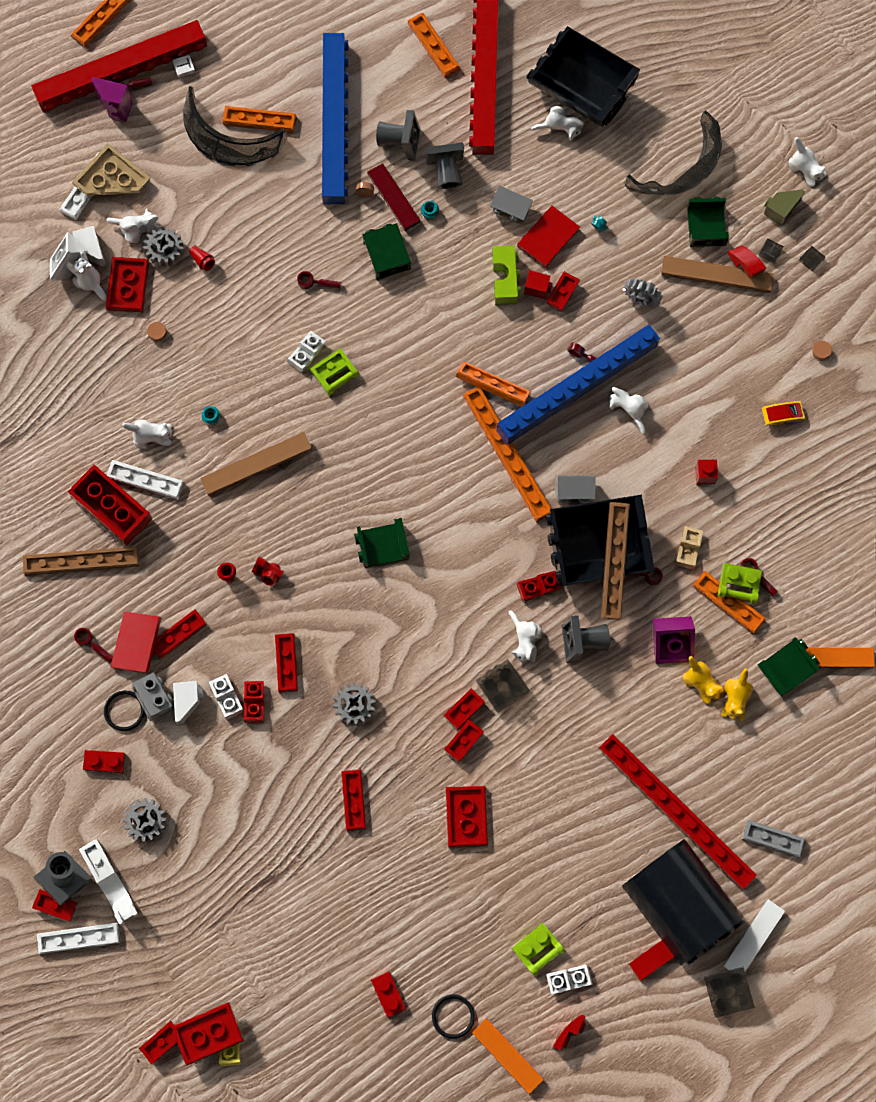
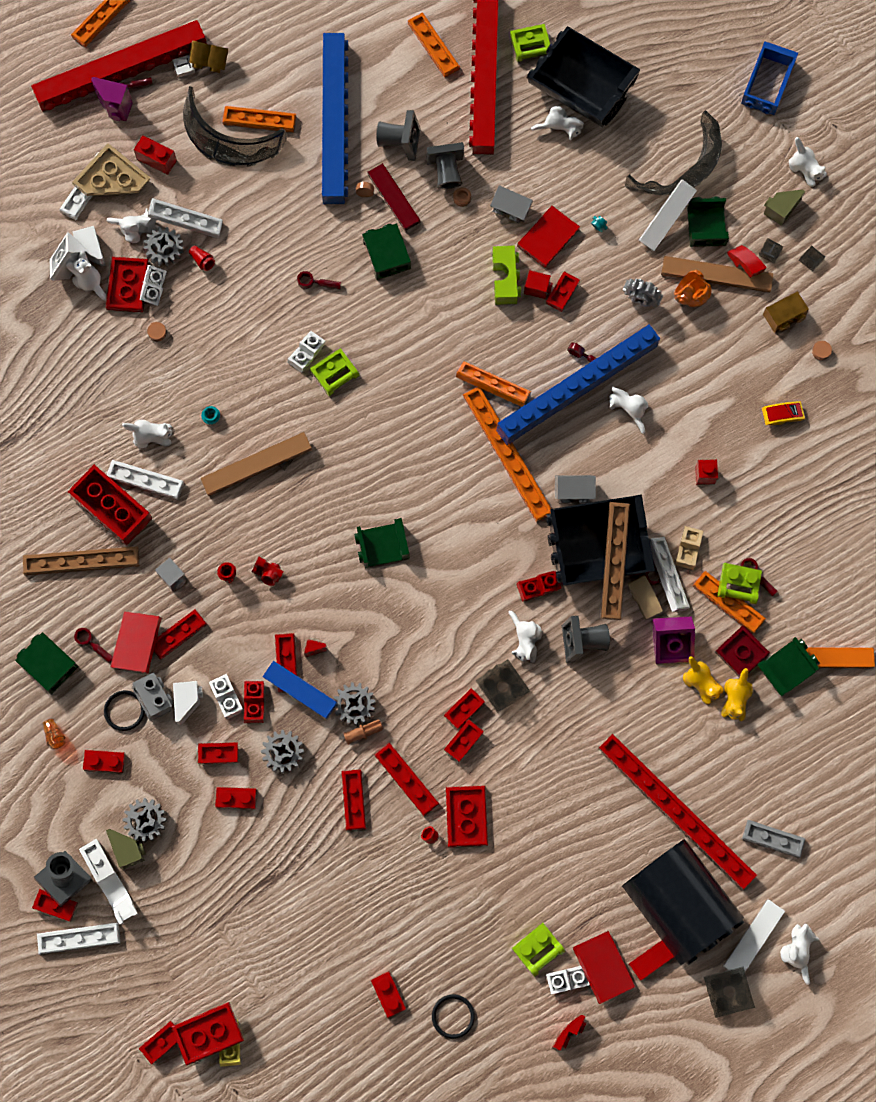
teal plate [421,201,439,219] -> none
orange tile [472,1018,544,1094] -> none
none -> dark green panel [15,632,79,695]
none -> clear orange cone [43,719,66,749]
none -> olive slope [106,829,146,870]
none -> red brick [133,135,177,175]
none -> white slope [140,265,167,306]
none -> white tile [147,198,223,238]
none -> light grey brick [155,557,187,591]
none -> pearl gold brick [189,41,228,73]
none -> red plate [198,742,238,764]
none -> red plate [215,787,257,809]
none -> light grey gear [261,730,304,774]
none -> blue tile [262,661,338,719]
none -> red slope [304,640,327,657]
none -> nougat axle [344,720,383,745]
none -> red tile [374,743,439,817]
none -> red hinge [421,826,439,844]
none -> nougat tile [453,187,471,207]
none -> lime plate [510,24,550,62]
none -> red tile [572,931,635,1004]
none -> tan slope [627,575,663,619]
none -> white tile [639,180,697,251]
none -> white tile [650,537,690,612]
none -> orange helmet [674,270,712,307]
none -> dark red tile [715,625,770,678]
none -> blue window [741,41,798,116]
none -> pearl gold brick [763,291,809,333]
none -> white animal [780,924,820,985]

